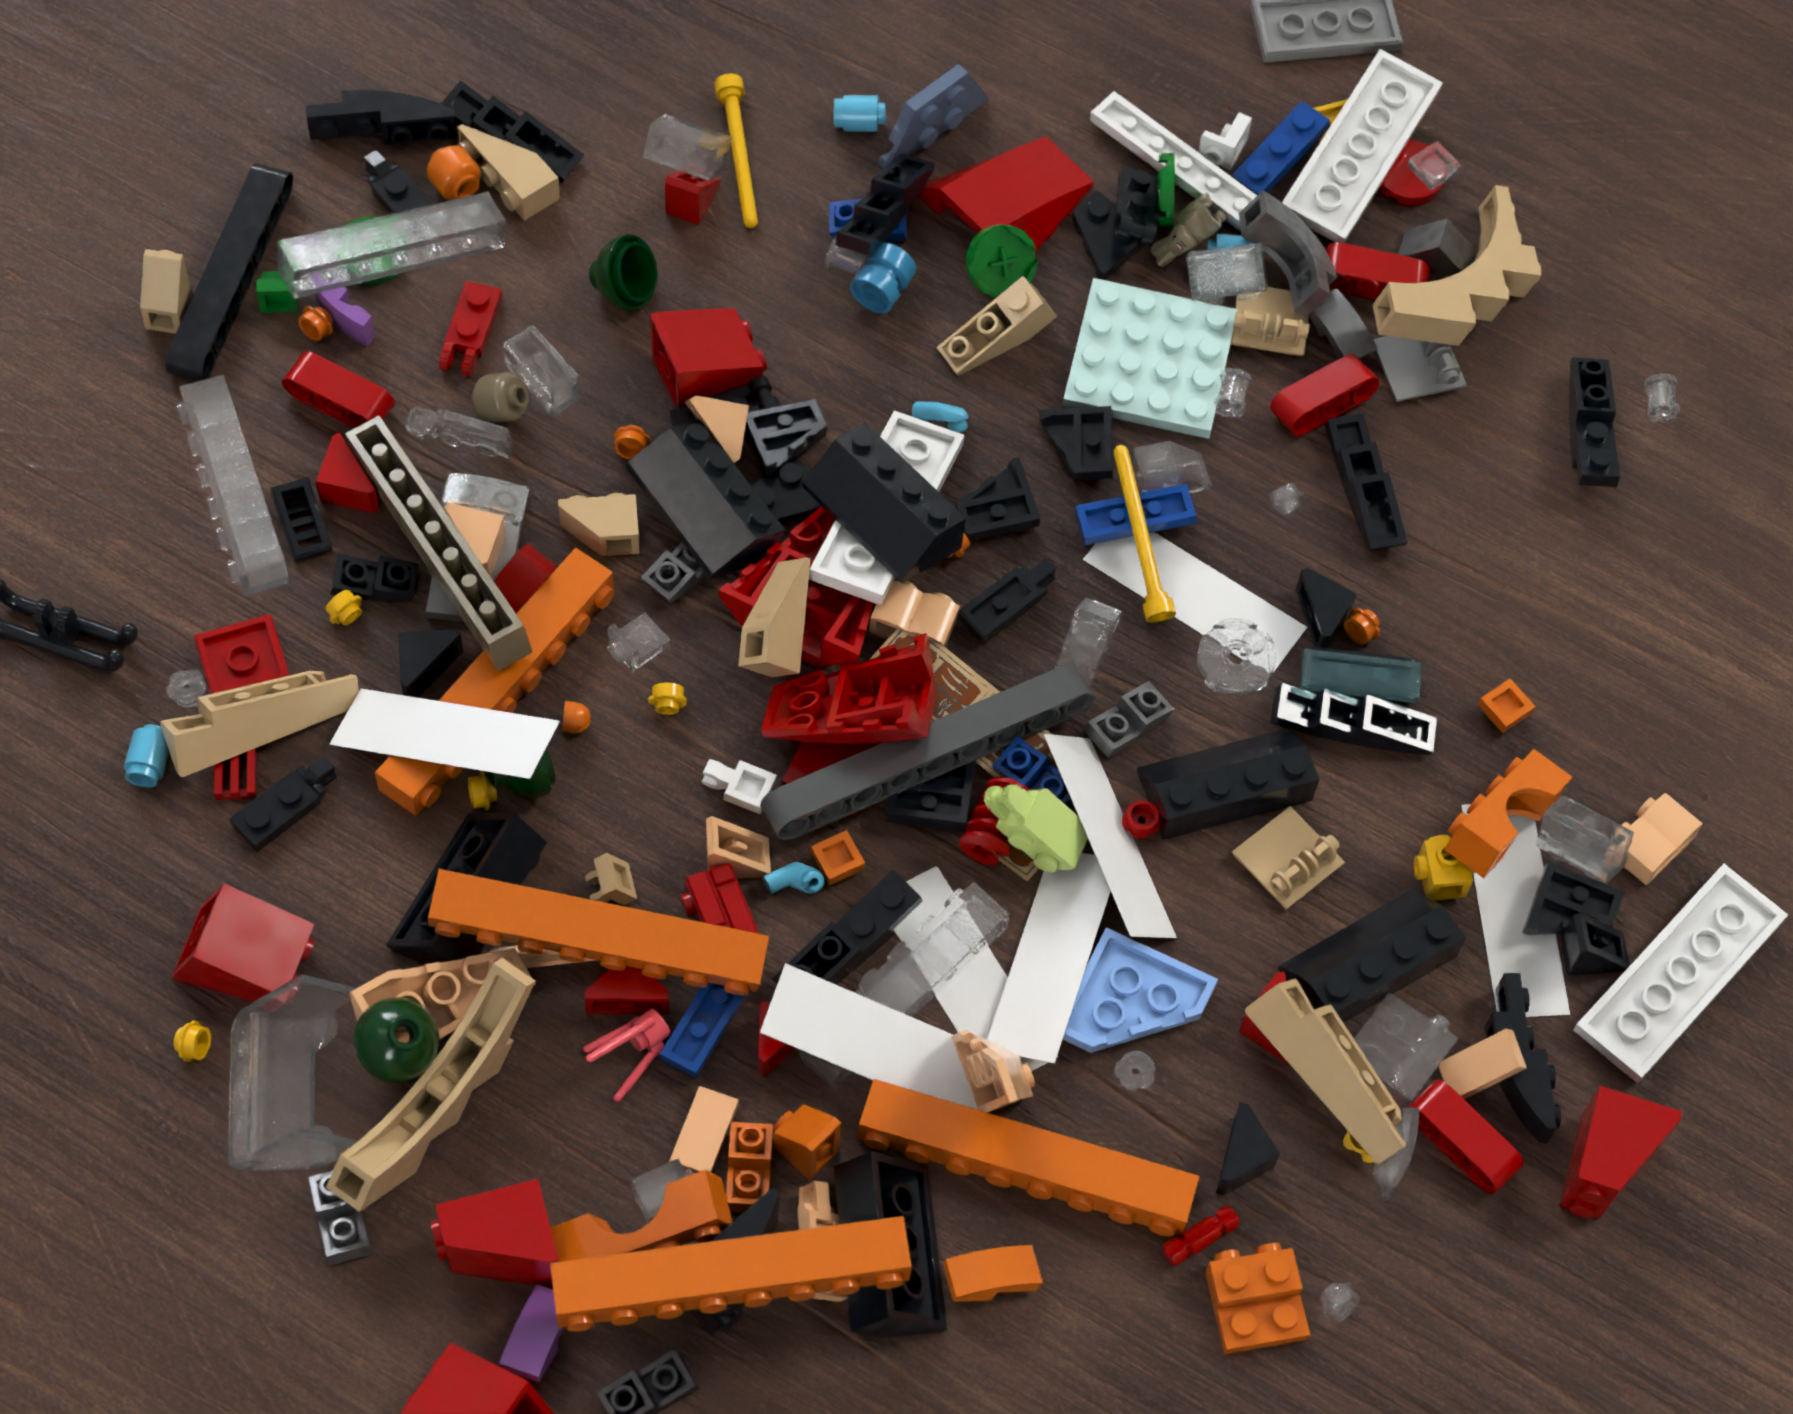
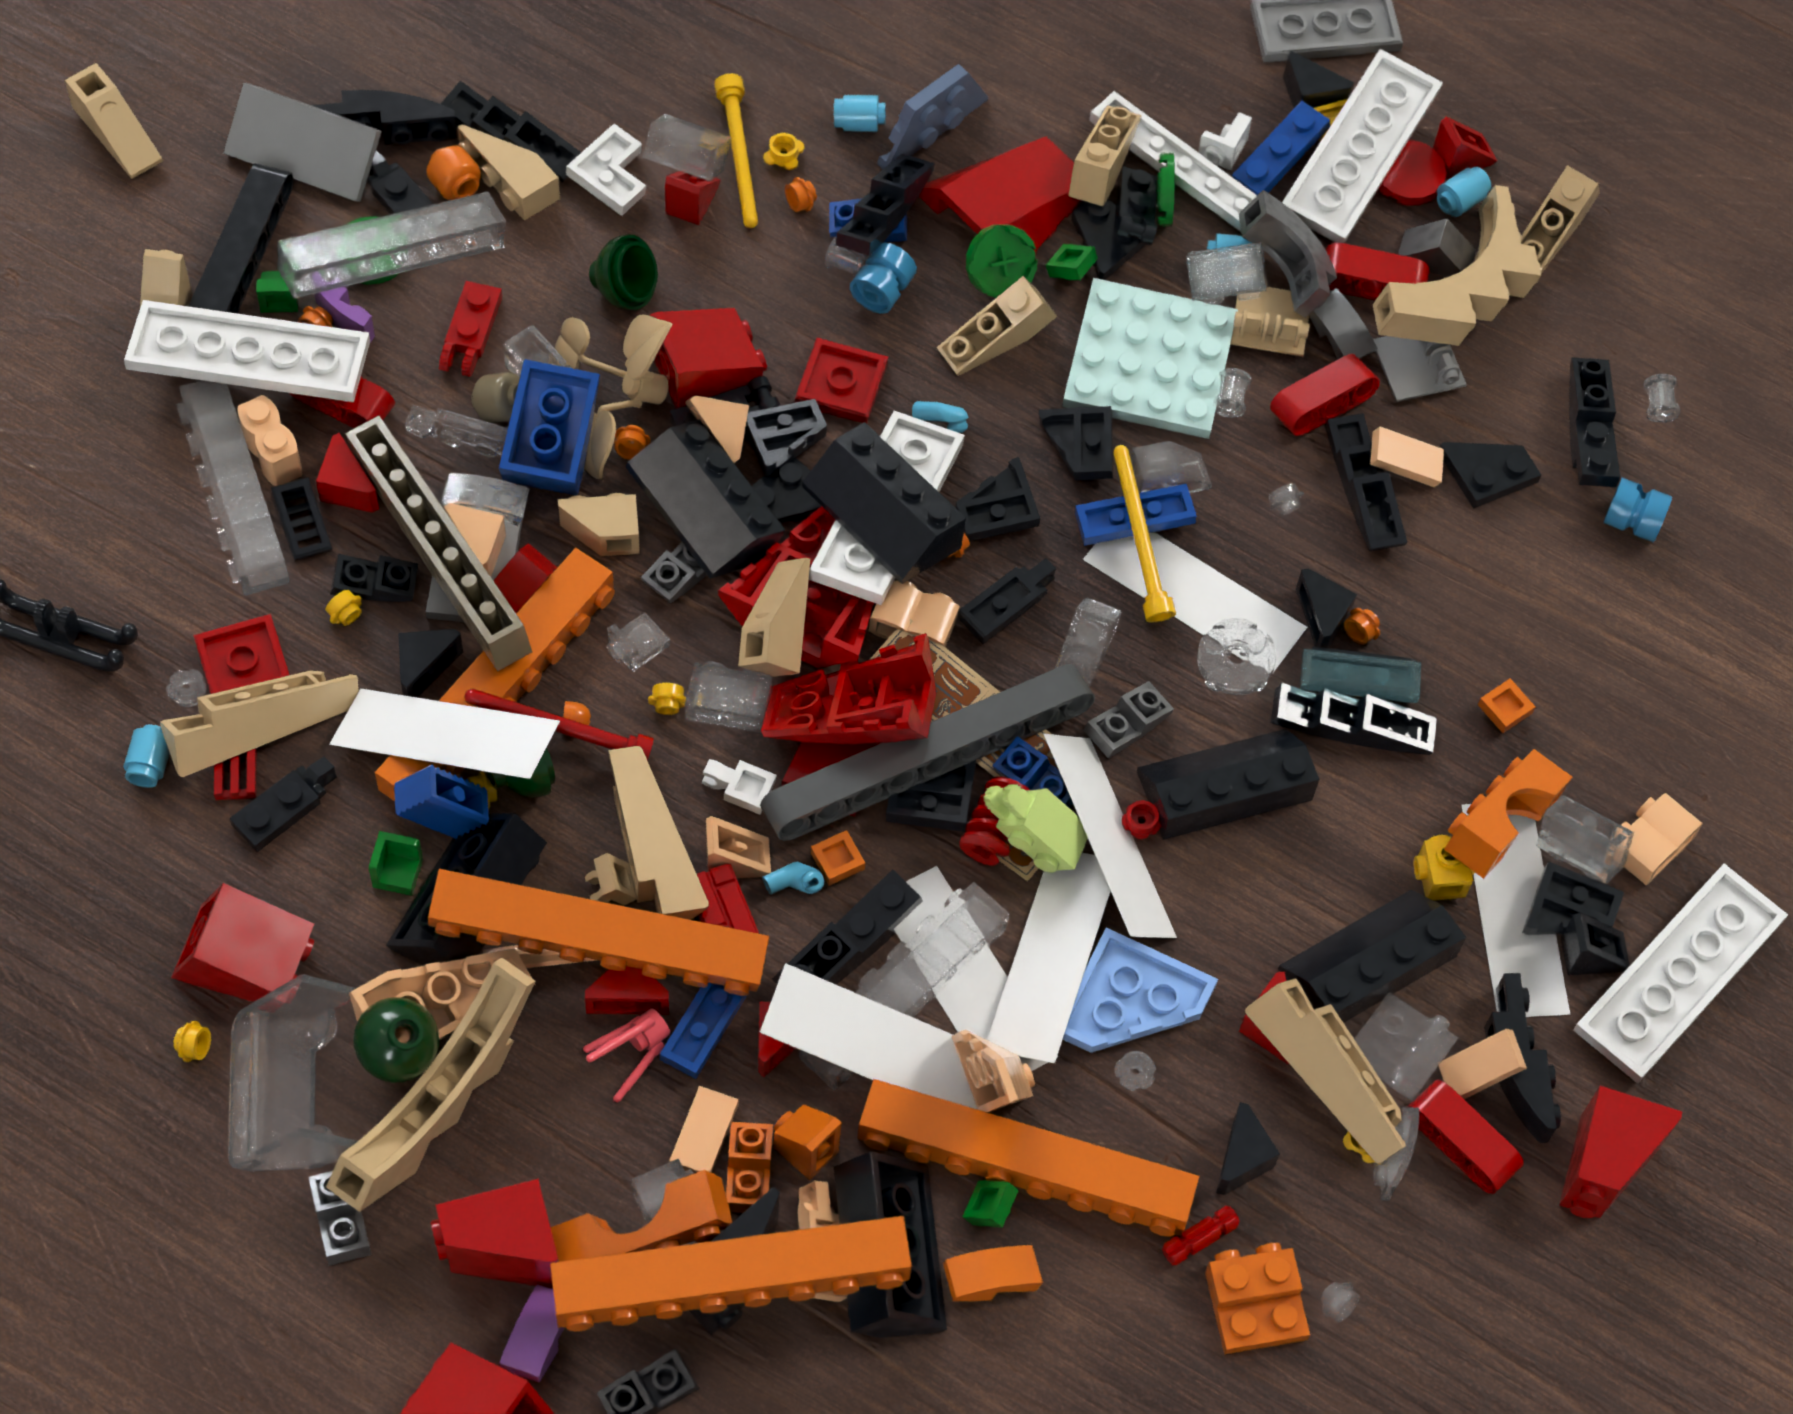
dark tan animal [1151,193,1227,267] -> none
tan hinge [1232,806,1345,910] -> none
clear plate [1408,141,1461,190] -> none
none -> tan slope [65,63,163,179]
none -> white plate [124,300,370,402]
none -> light grey tile [224,83,381,201]
none -> light nougat brick [238,395,302,486]
none -> green panel [369,831,423,896]
none -> blue brick [394,764,489,839]
none -> red piece [464,689,654,761]
none -> blue slope [499,359,600,496]
none -> tan plant [553,315,673,480]
none -> white plate [566,124,646,216]
none -> tan wedge [609,746,709,920]
none -> clear brick [685,661,772,733]
none -> yellow plate [763,133,804,170]
none -> orange plate [785,177,817,212]
none -> red tile [795,338,888,424]
none -> green plate [962,1180,1019,1228]
none -> green plate [1046,244,1098,280]
none -> tan slope [1069,105,1141,206]
none -> black slope [1283,51,1354,108]
none -> light nougat tile [1370,427,1444,487]
none -> red slope [1433,116,1498,179]
none -> medium azure brick [1437,167,1492,217]
none -> black wing [1439,442,1541,509]
none -> tan slope [1521,165,1600,274]
none -> dark azure wheel [1603,477,1673,543]

